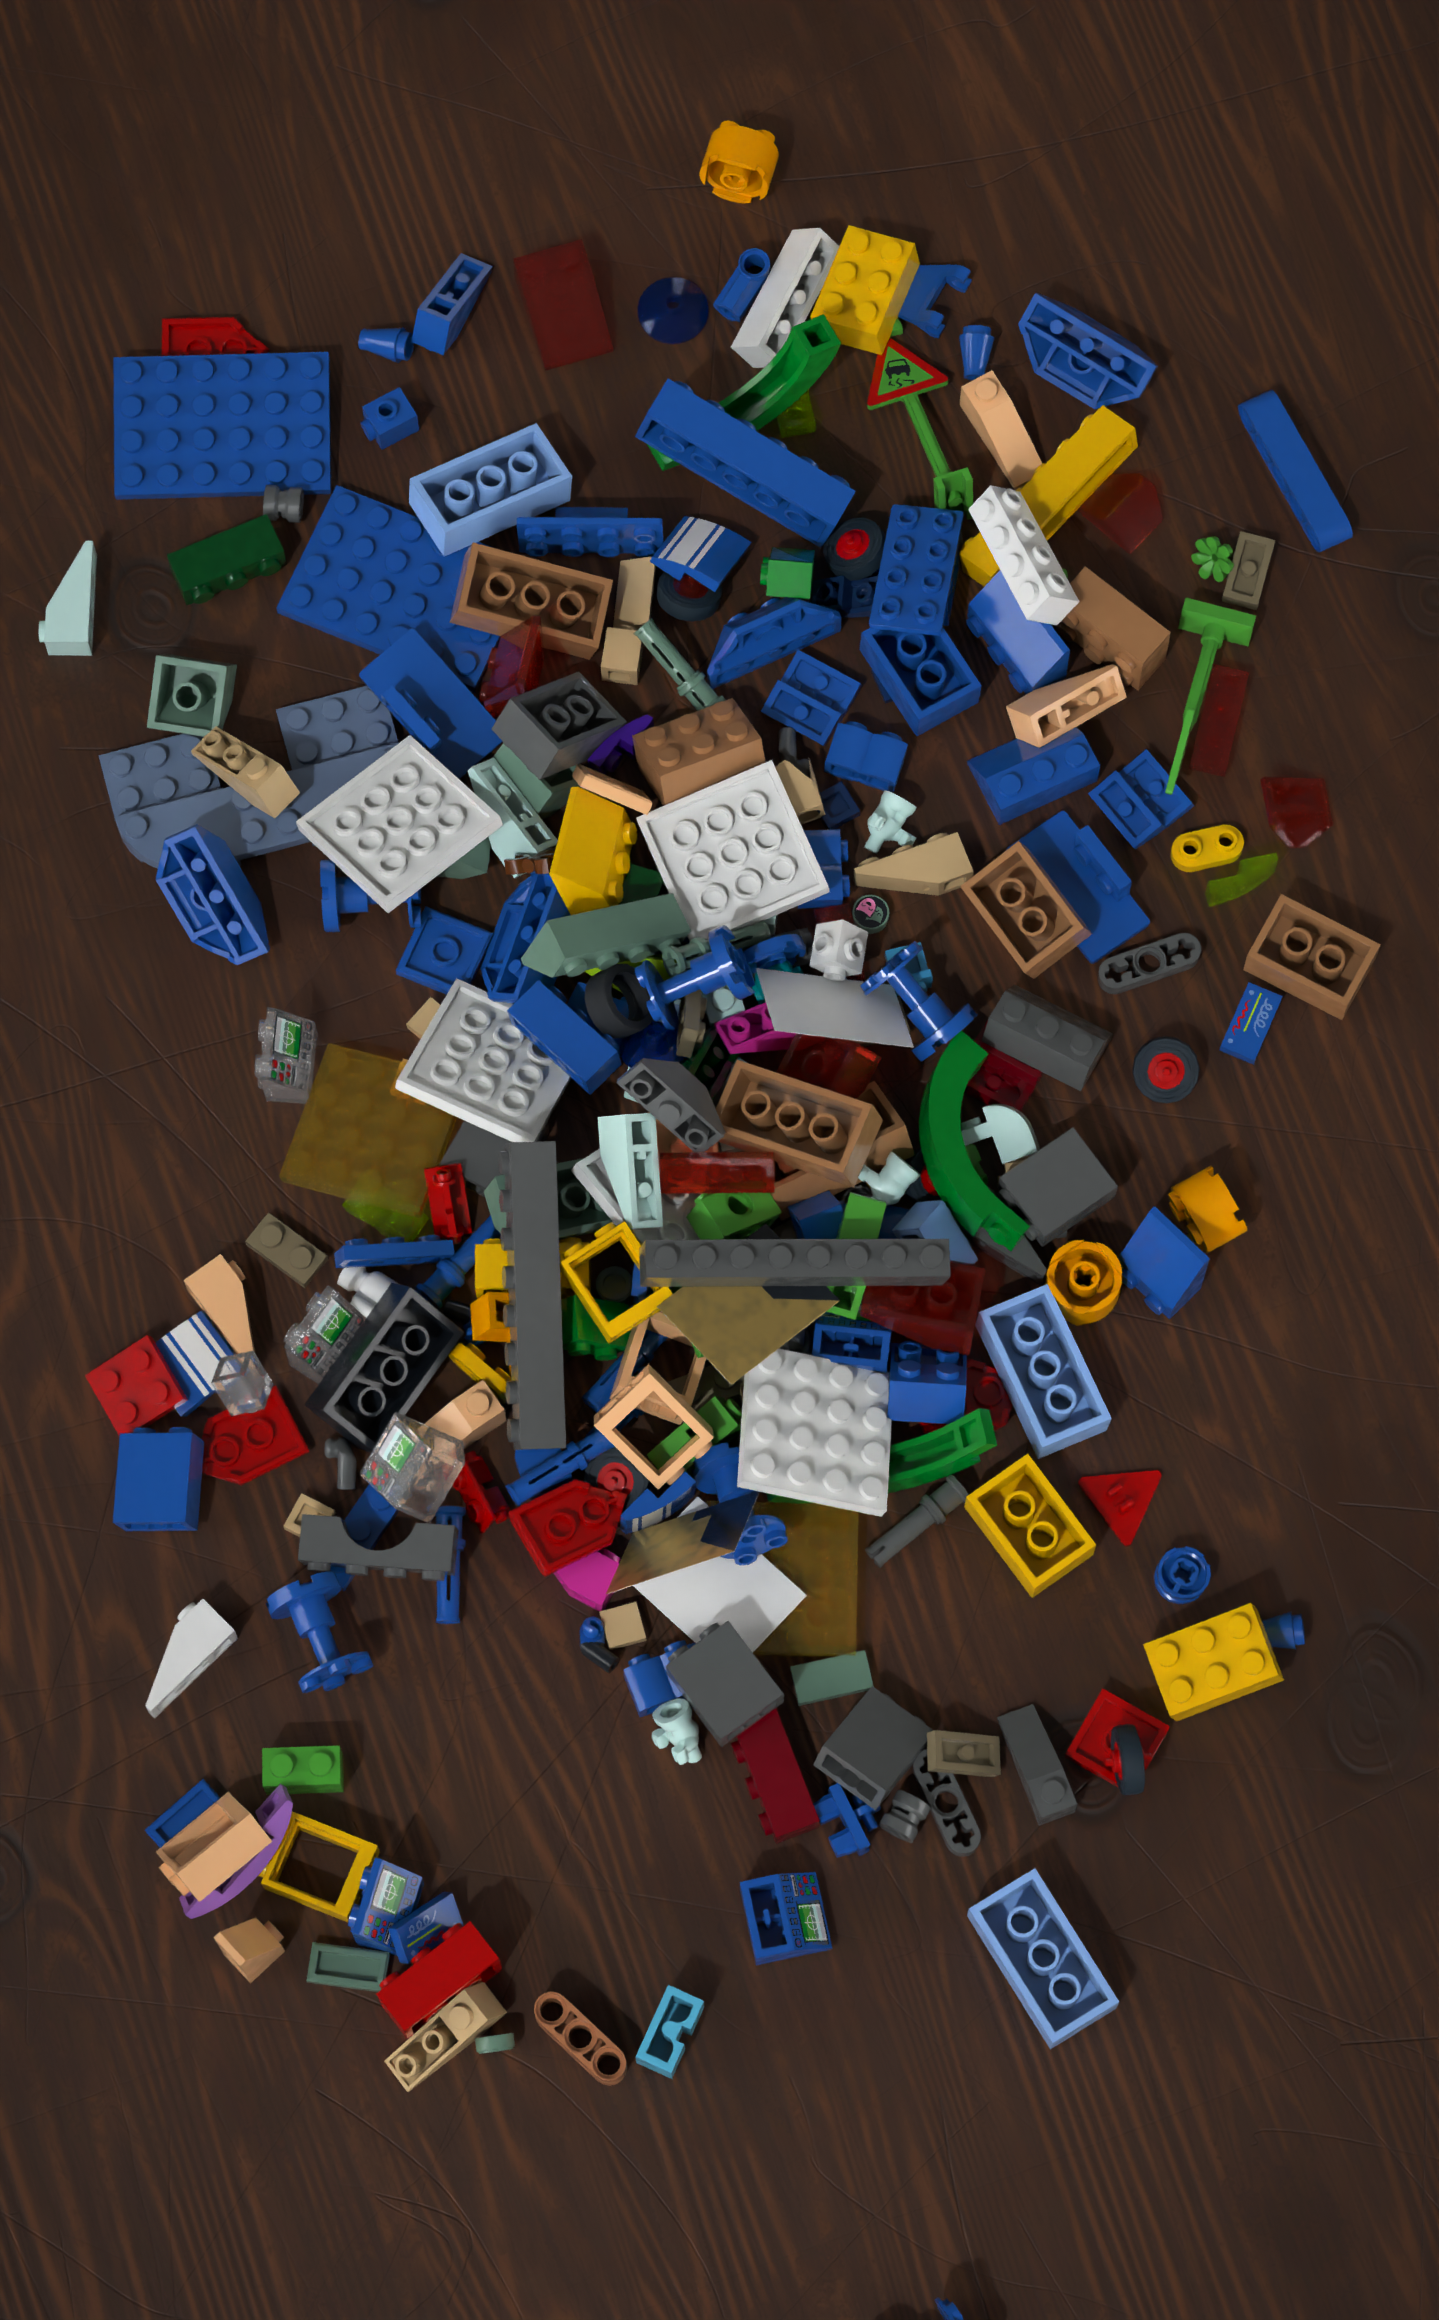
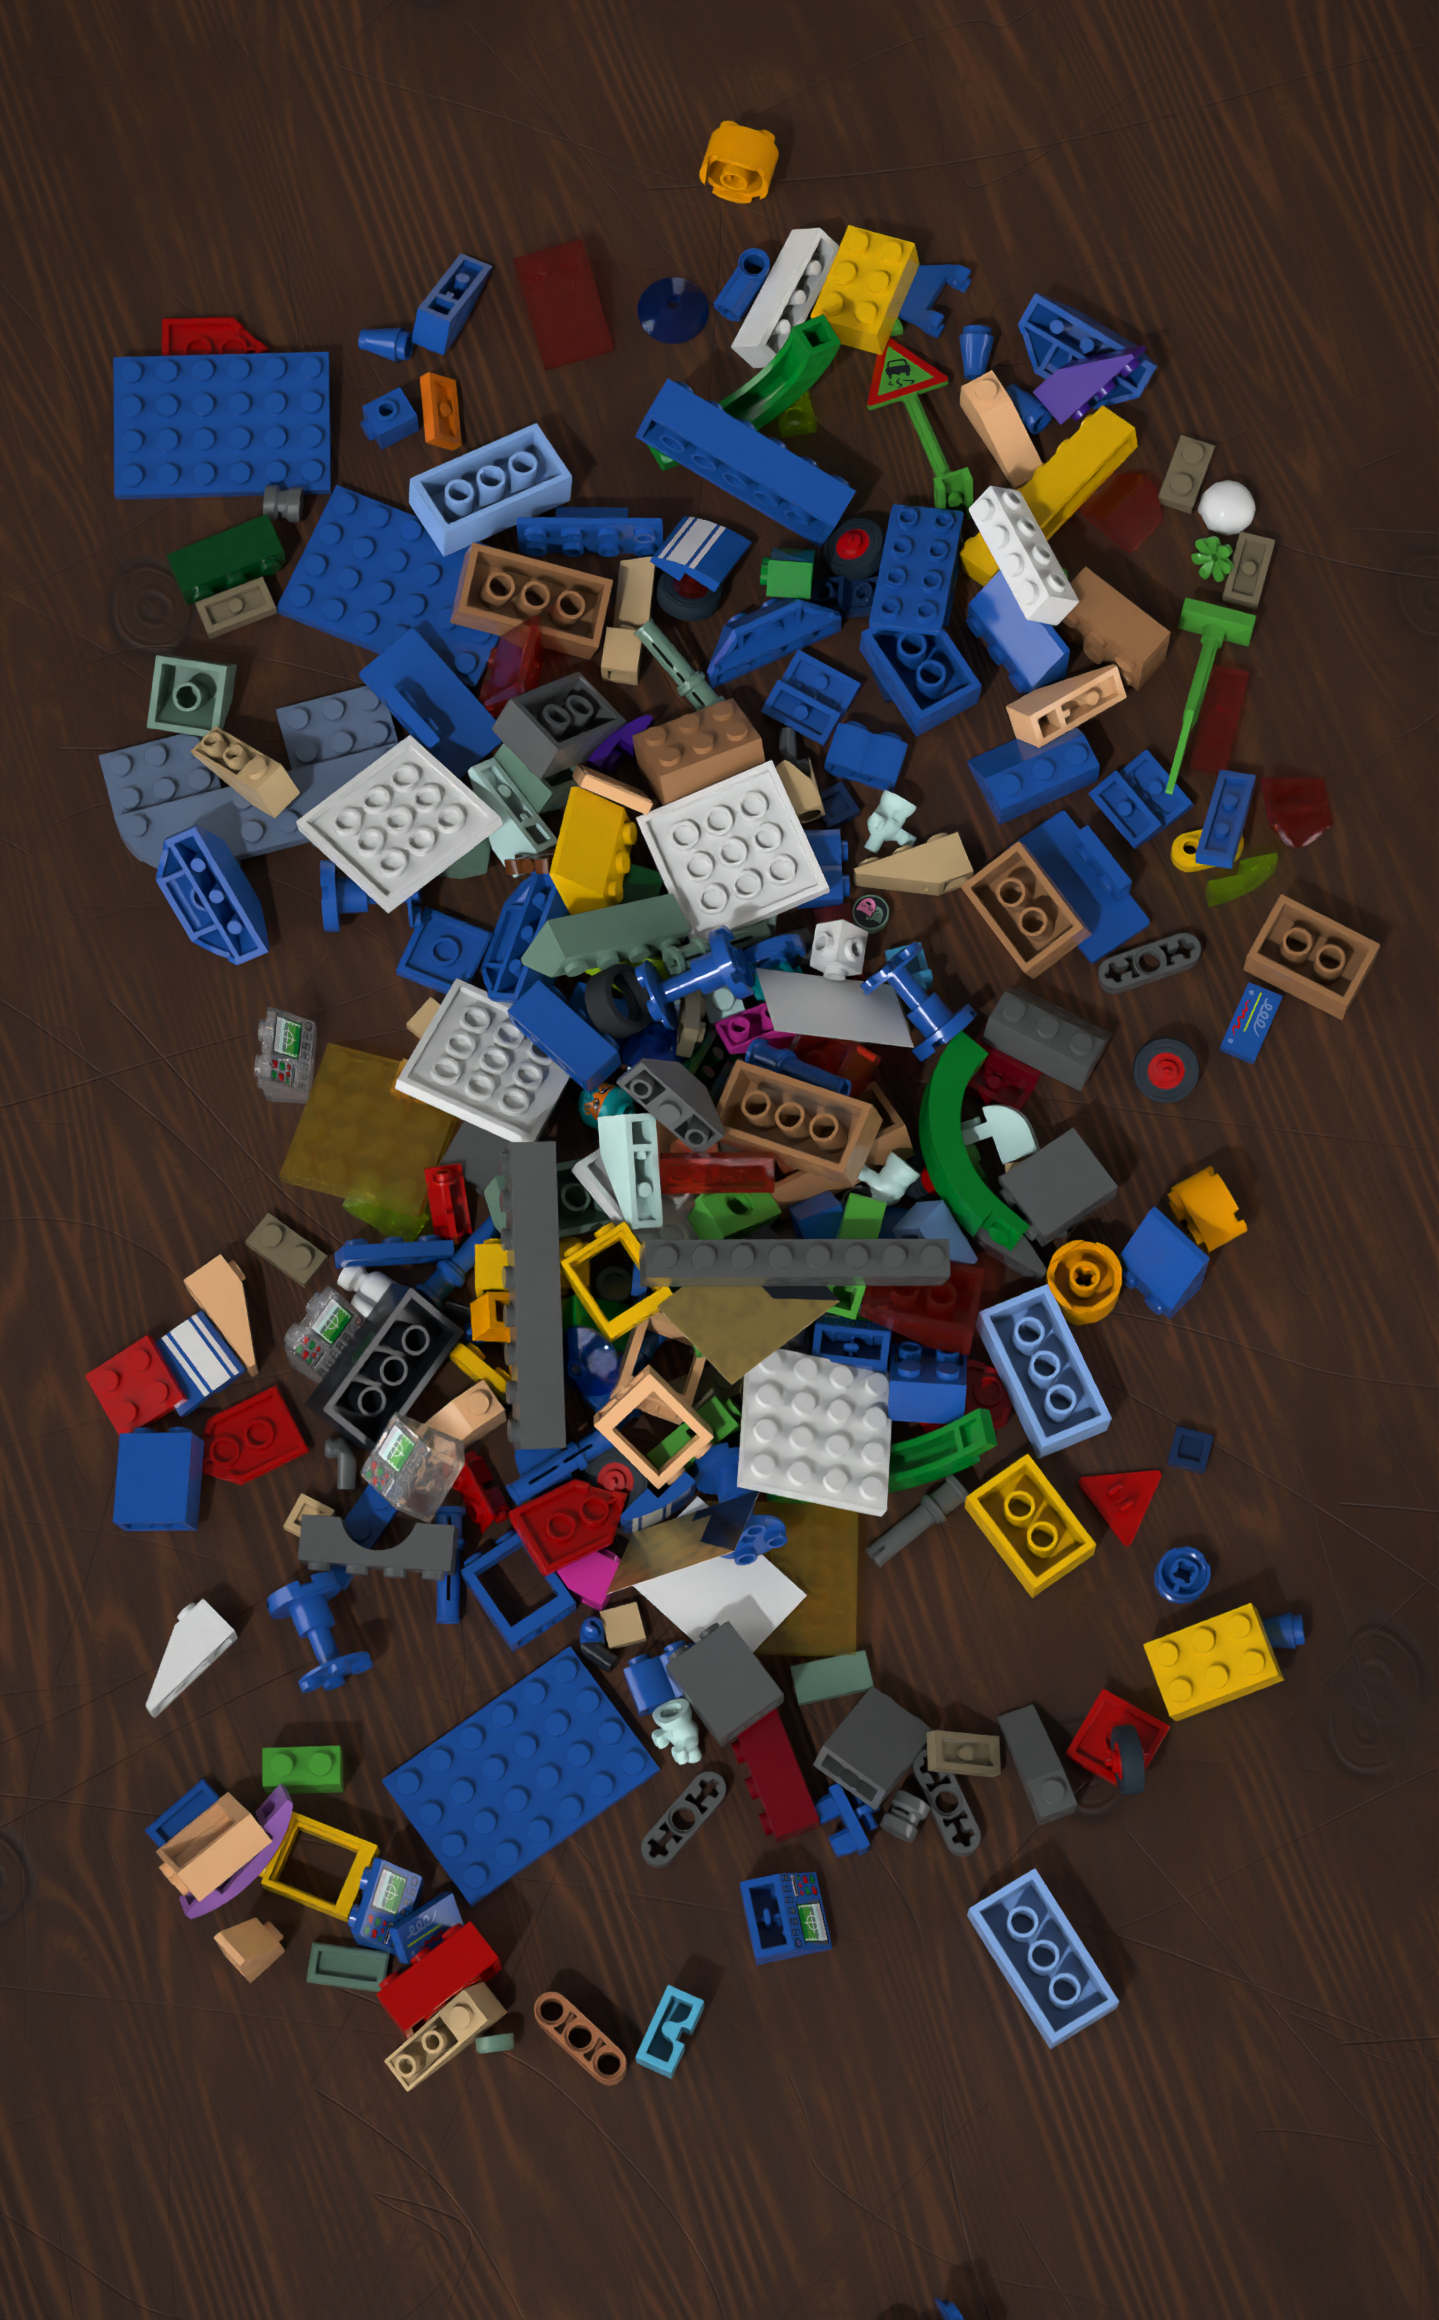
light aqua slope [39,541,97,656] -> none
clear brick [211,1351,273,1416] -> none
blue beam [1238,389,1353,553] -> none
none -> dark tan plate [195,577,277,639]
none -> blue plate [381,1646,660,1907]
none -> orange plate [420,372,462,451]
none -> blue window [460,1530,577,1653]
none -> clear blue dish [562,1326,621,1396]
none -> teal head [578,1081,635,1130]
none -> dark grey beam [641,1771,726,1868]
none -> blue pin [745,1037,851,1096]
none -> blue cone [1005,383,1052,435]
none -> dark purple slope [1033,345,1147,425]
none -> dark tan plate [1157,435,1215,514]
none -> dark blue tile [1167,1426,1214,1475]
none -> blue plate [1196,769,1256,869]
none -> white hair [1198,480,1256,536]

